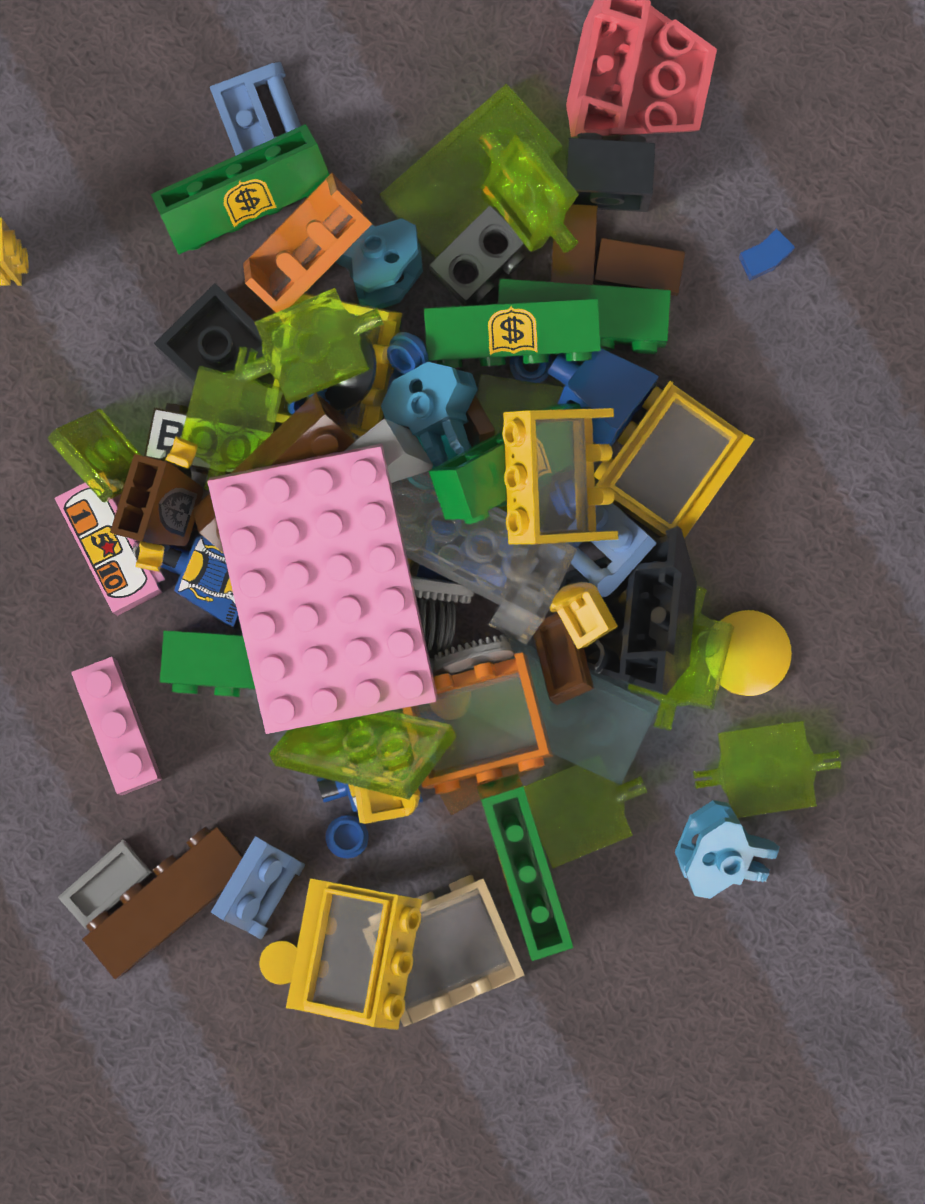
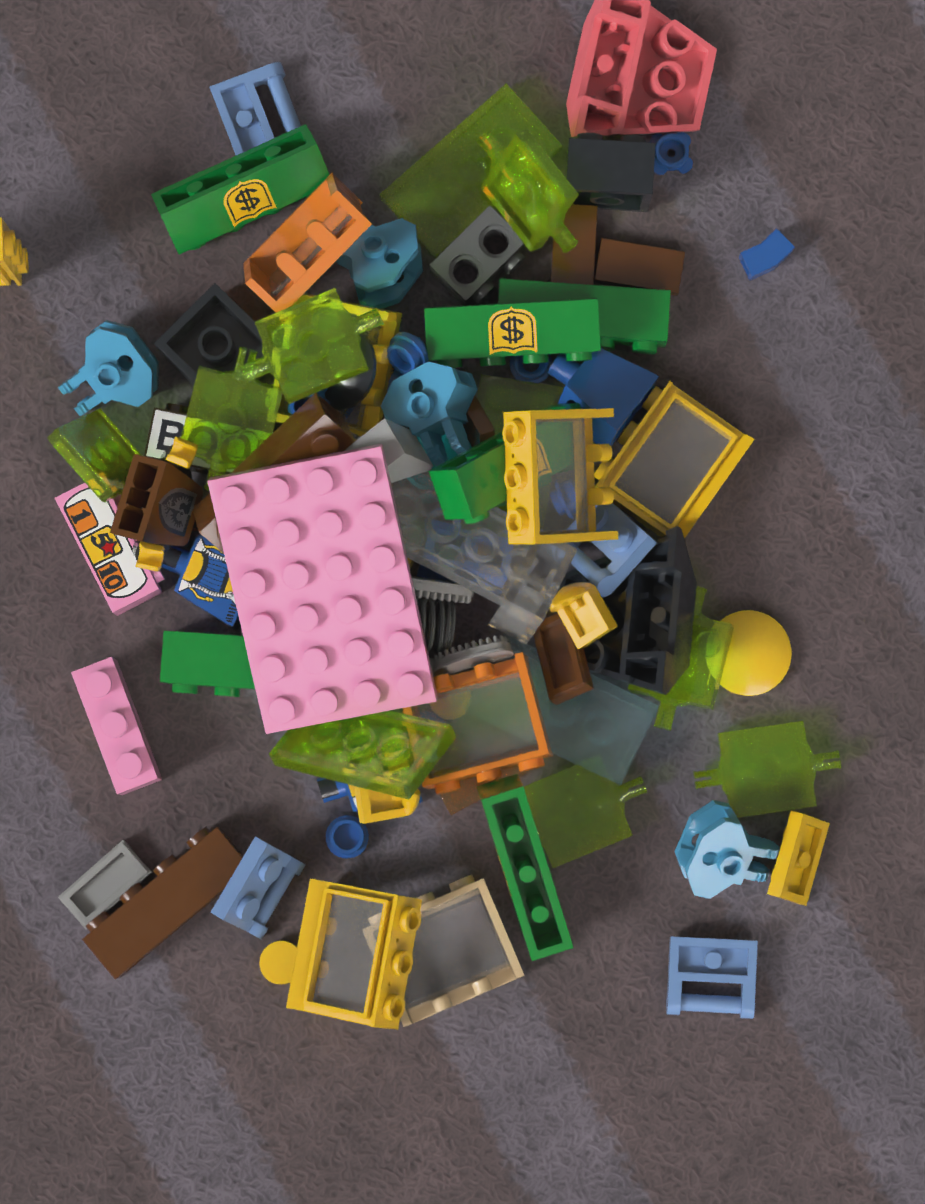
none -> dark azure hinge [58,320,159,416]
none -> blue plate [649,132,693,175]
none -> medium blue plate [666,936,758,1019]
none -> yellow plate [767,811,830,906]

